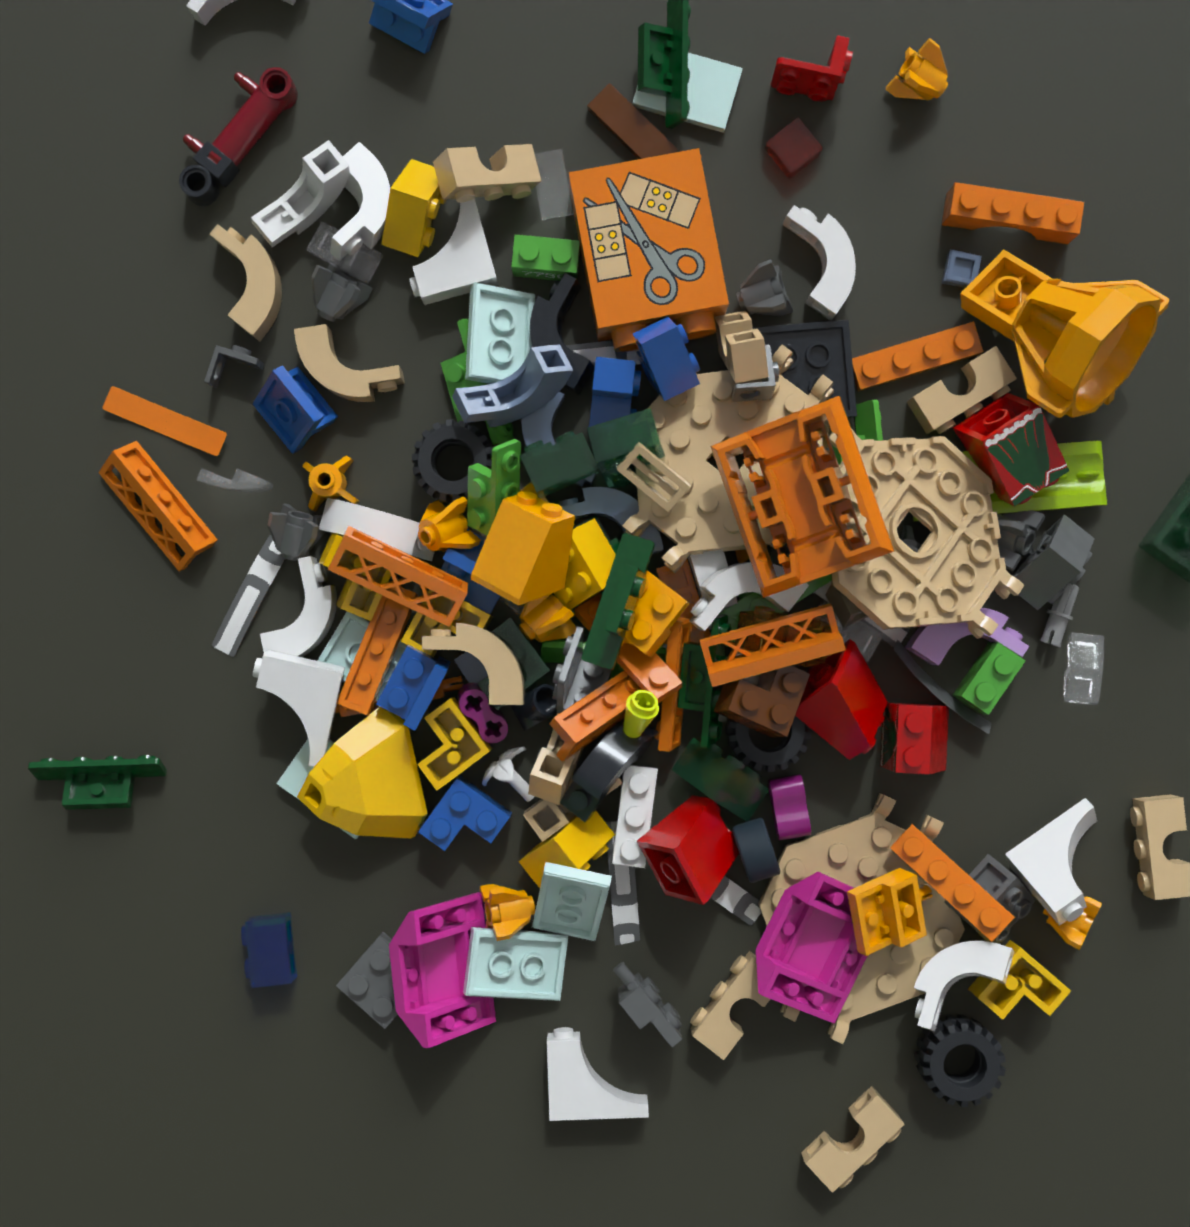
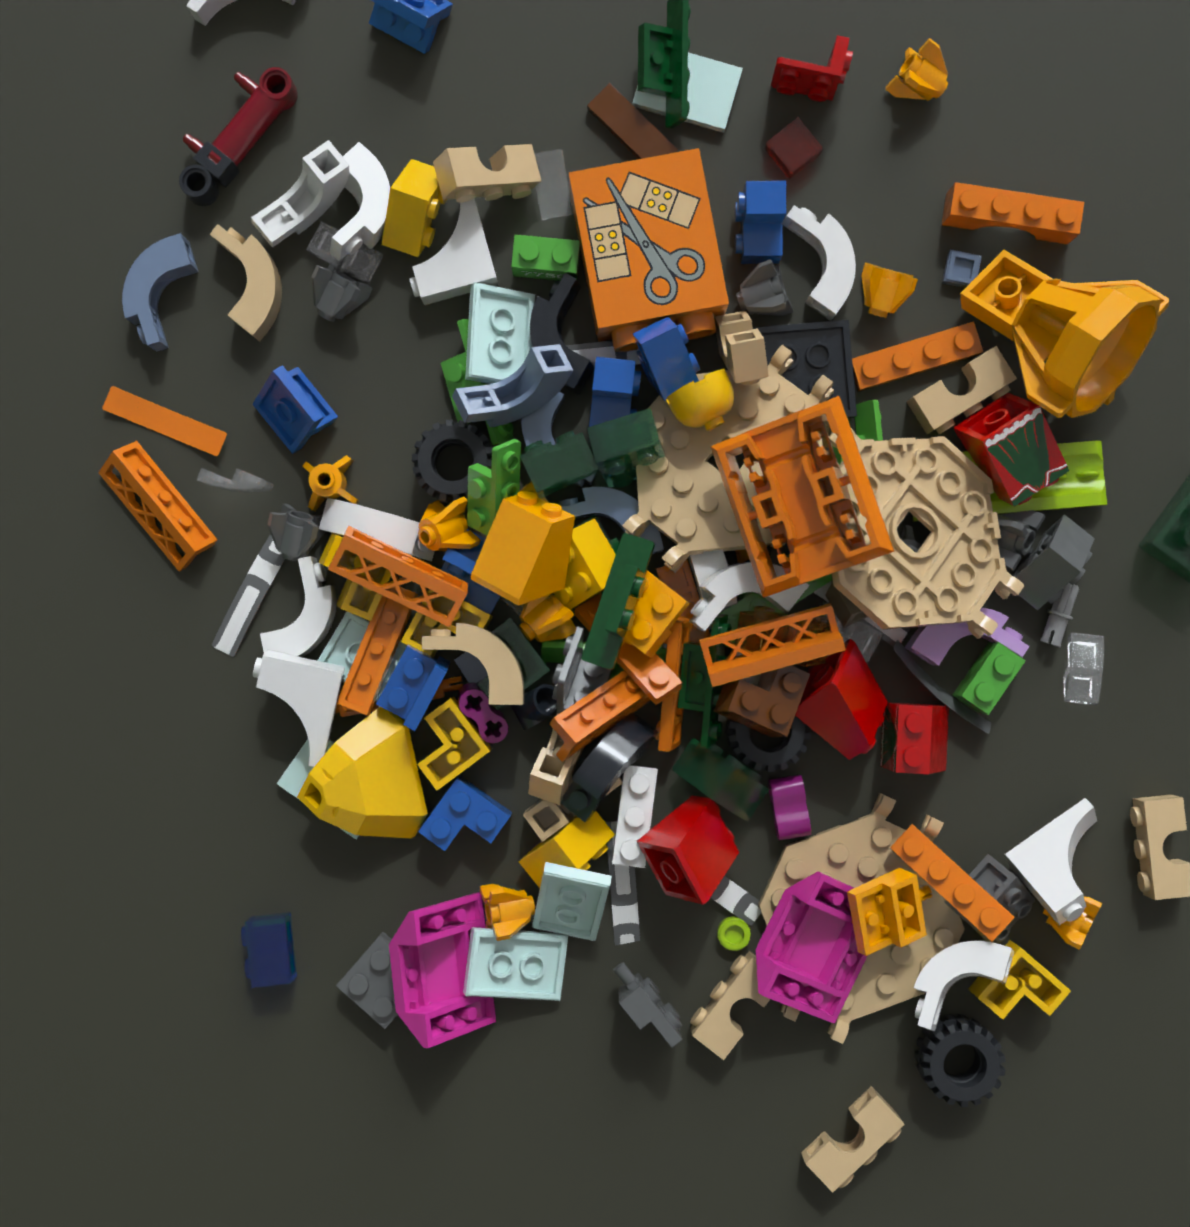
dark green bracket [28,755,167,810] -> none
dark grey bracket [204,345,265,389] -> none
tan arch [294,324,405,402] -> none
white plant [482,746,535,802] -> none
white arch [547,1027,649,1121] -> none
tan tile [617,442,690,512] -> none
neon yellow cone [623,690,659,738] -> none
dark grey bracket [731,345,779,402] -> none
black wheel [732,818,781,883] -> none
none -> sand blue arch [122,233,199,352]
none -> yellow cylinder [666,369,734,431]
none -> lime tile [717,916,751,951]
none -> blue brick [734,181,786,264]
none -> light orange brick [861,262,918,318]

